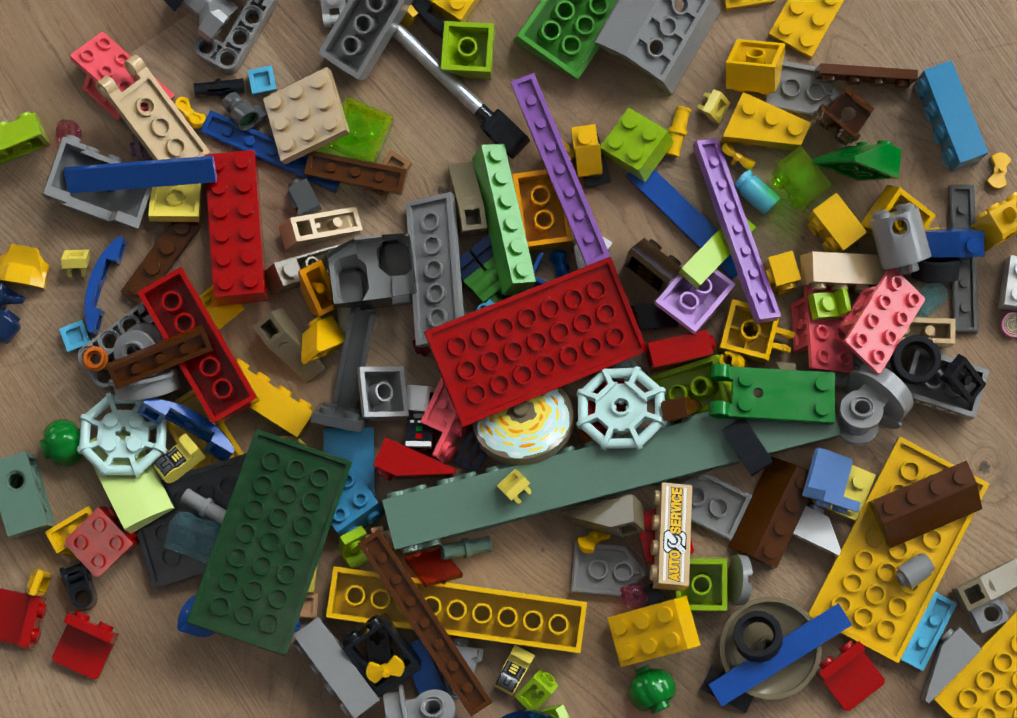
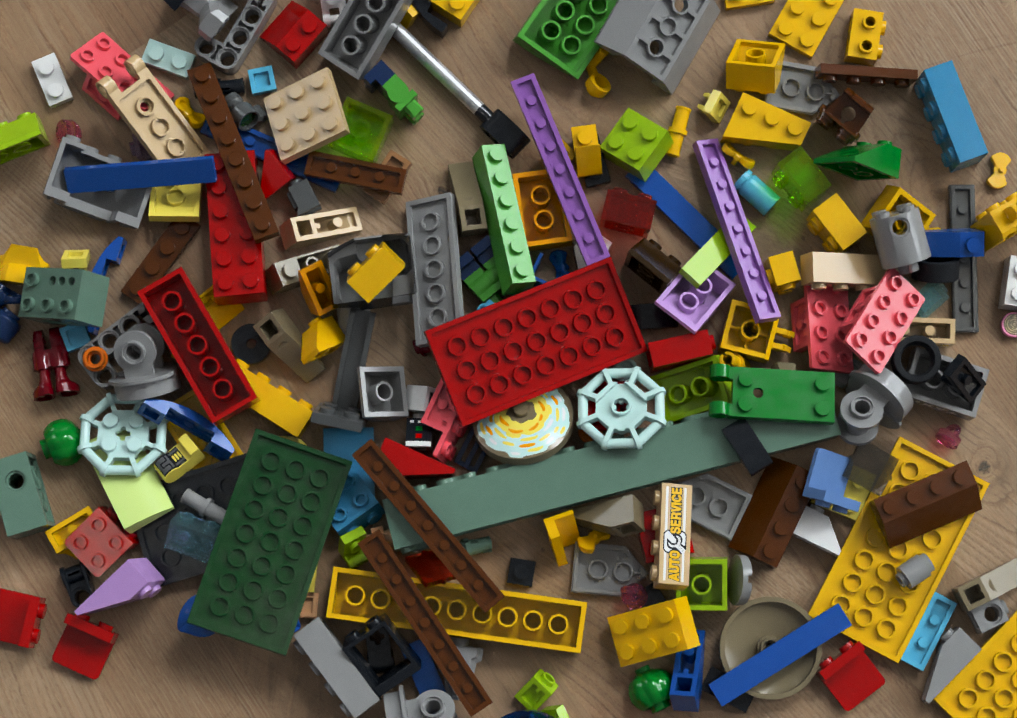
yellow slope [26,567,53,597] -> none
reddish brown plate [106,325,213,389] -> none
yellow piece [366,655,405,683] -> none
lime slope [441,21,495,80] -> none
leg [494,645,535,696] -> none
light yellow tile [496,469,531,504] -> none
reddish brown slope [661,396,702,421] -> none
black tyre [733,610,783,663] -> none
lime bracket [808,288,851,320] -> none
none -> sand green piece [18,267,110,327]
none -> white plate [31,53,74,109]
none -> dark red piece [32,327,81,402]
none -> lavender slope [74,557,166,615]
none -> light aqua plate [142,39,197,80]
none -> reddish brown plate [187,62,280,244]
none -> black piece [231,324,271,365]
none -> red slope [260,1,329,69]
none -> red slope [261,149,296,199]
none -> yellow brick [346,242,405,303]
none -> reddish brown plate [352,439,505,613]
none -> bright green hips [363,60,424,126]
none -> black plate [507,557,536,587]
none -> yellow panel [543,510,580,567]
none -> yellow plate [585,48,611,98]
none -> clear red brick [599,187,657,239]
none -> blue slope [669,630,706,712]
none -> clear smoke piece [842,443,899,497]
none -> yellow brick [844,8,886,66]
none -> clear pink tile [935,424,961,450]

